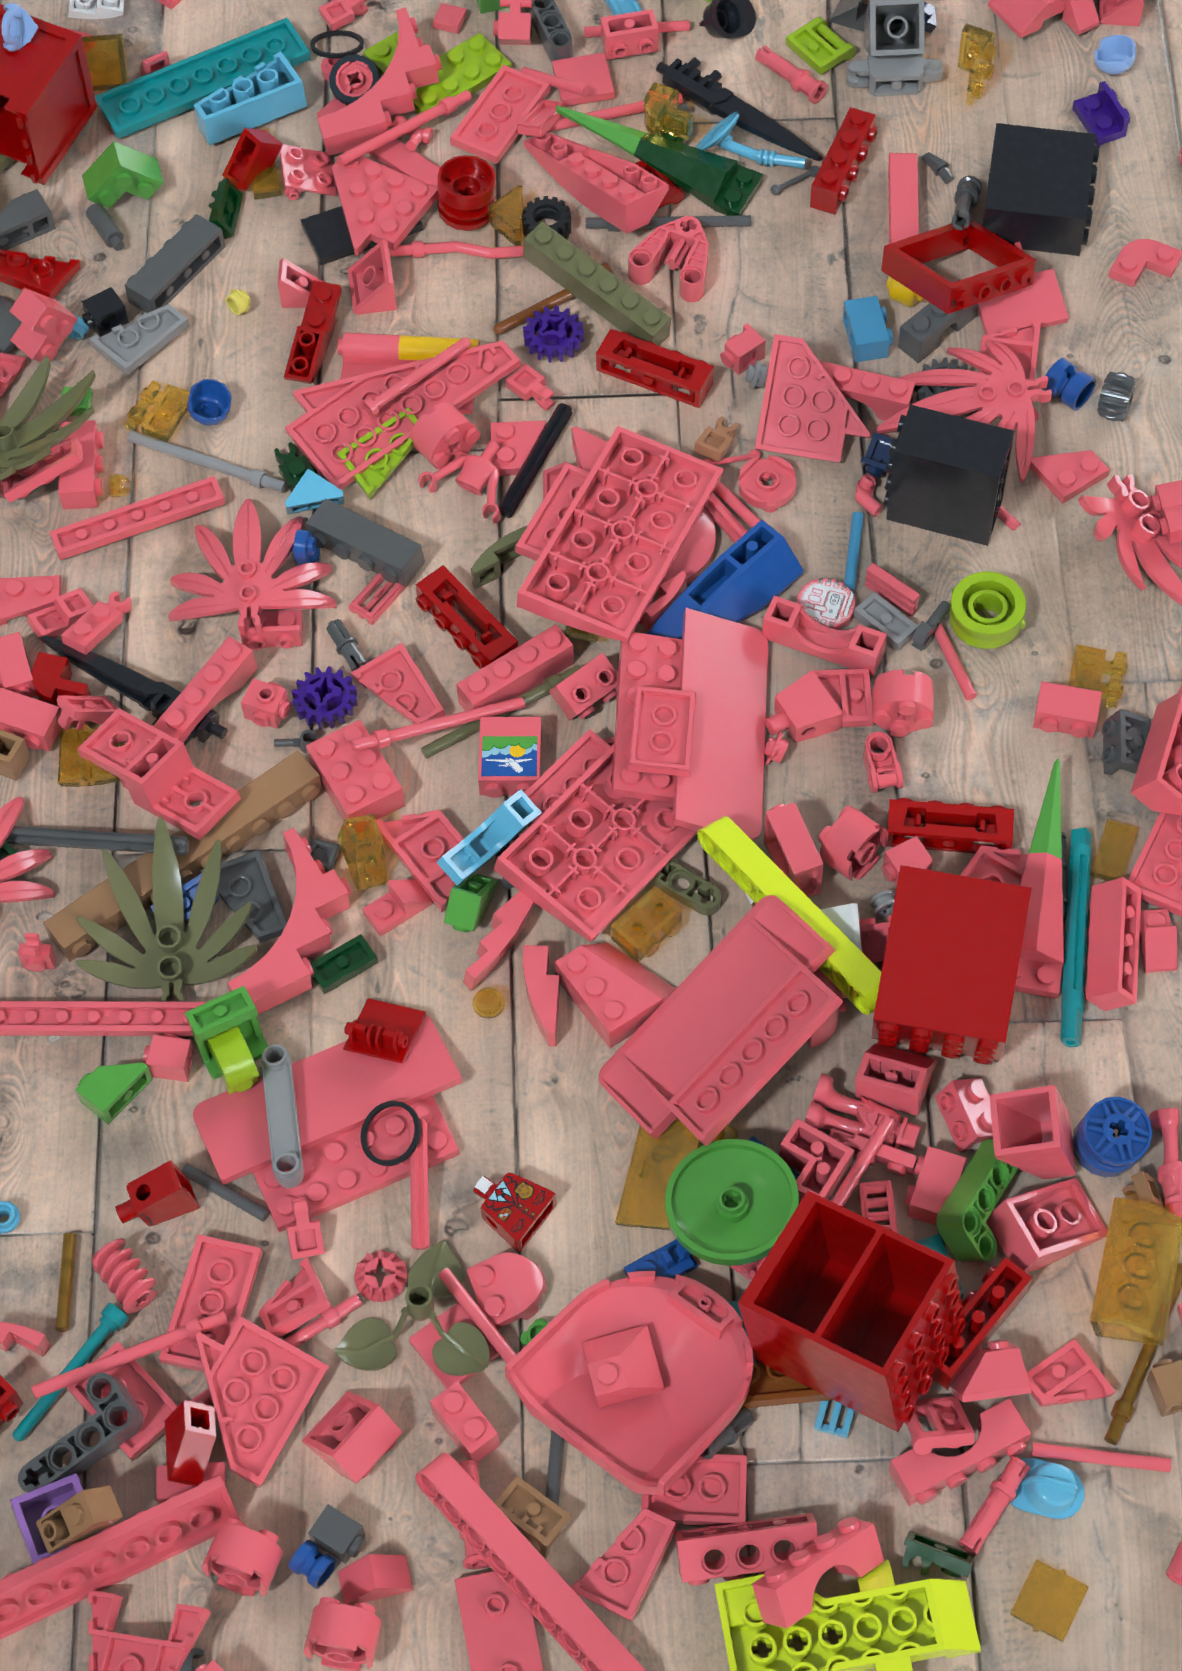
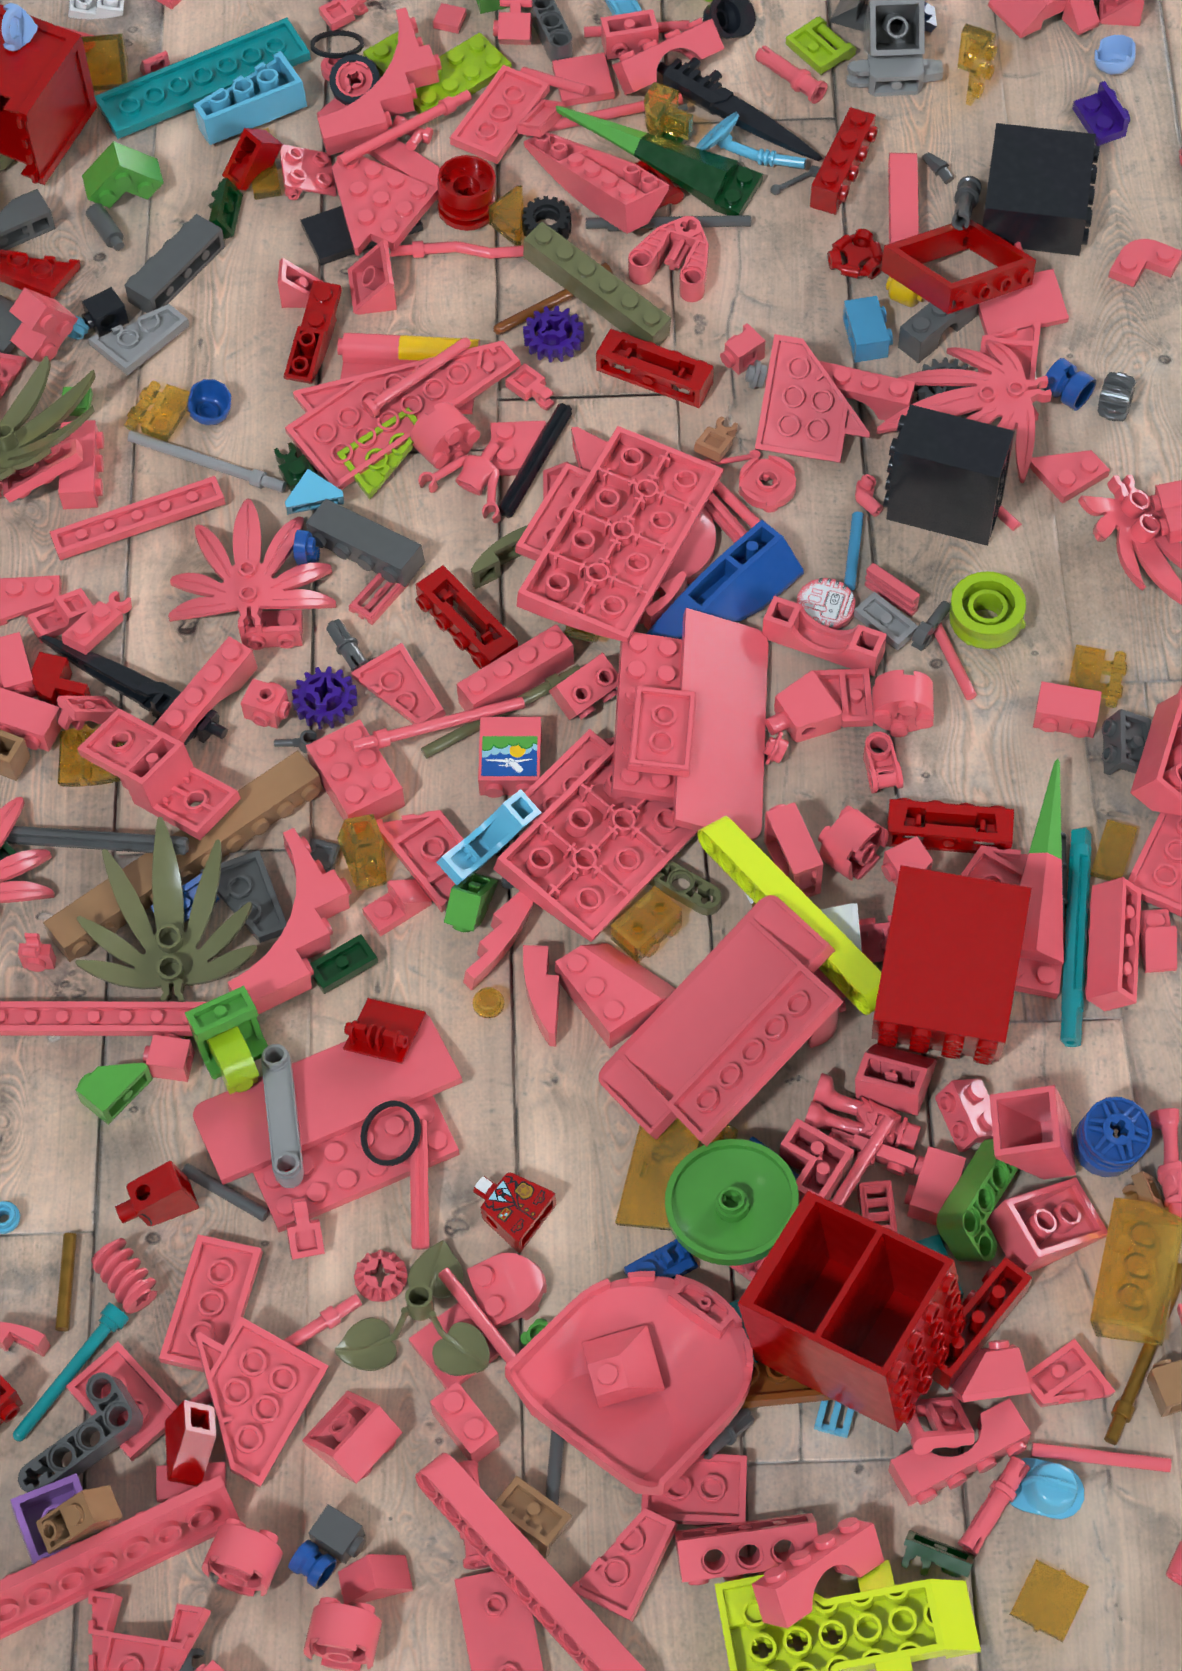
coral bar [31,1310,228,1399] -> none
clear yellow hinge [109,474,130,497] -> none
light yellow plate [225,289,251,315] -> none
coral wing [259,1257,332,1338] -> none
dark blue bracket [860,432,893,477] -> none
light grey bush [869,889,896,918] -> none
none -> coral arch [612,17,725,95]
none -> red piece [827,228,883,280]

